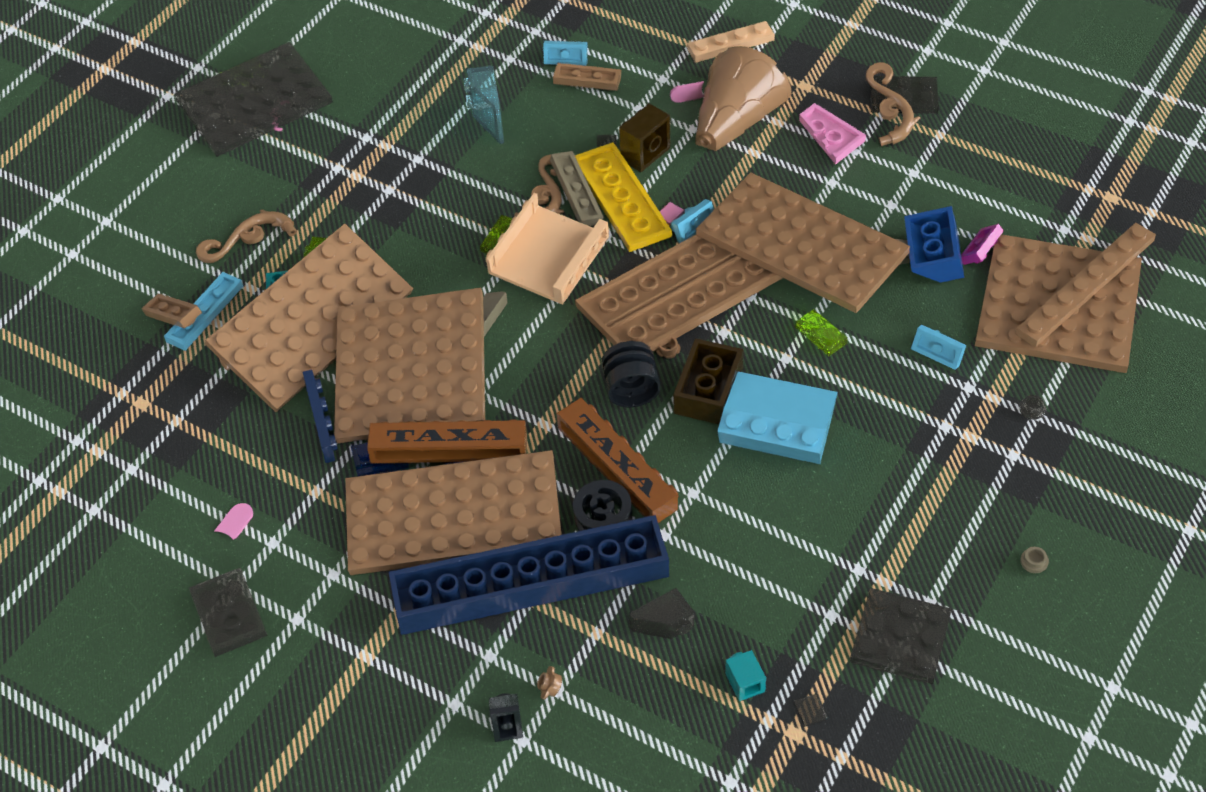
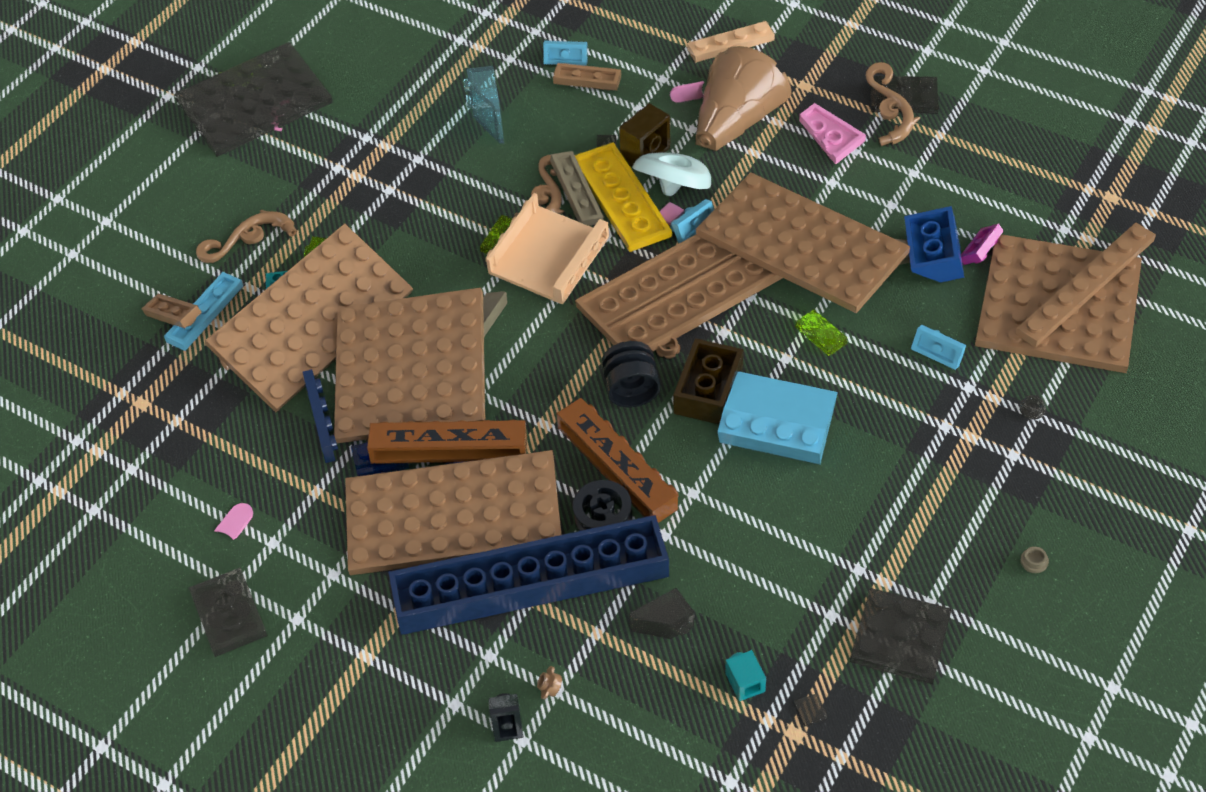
none -> light aqua hat [632,153,711,196]

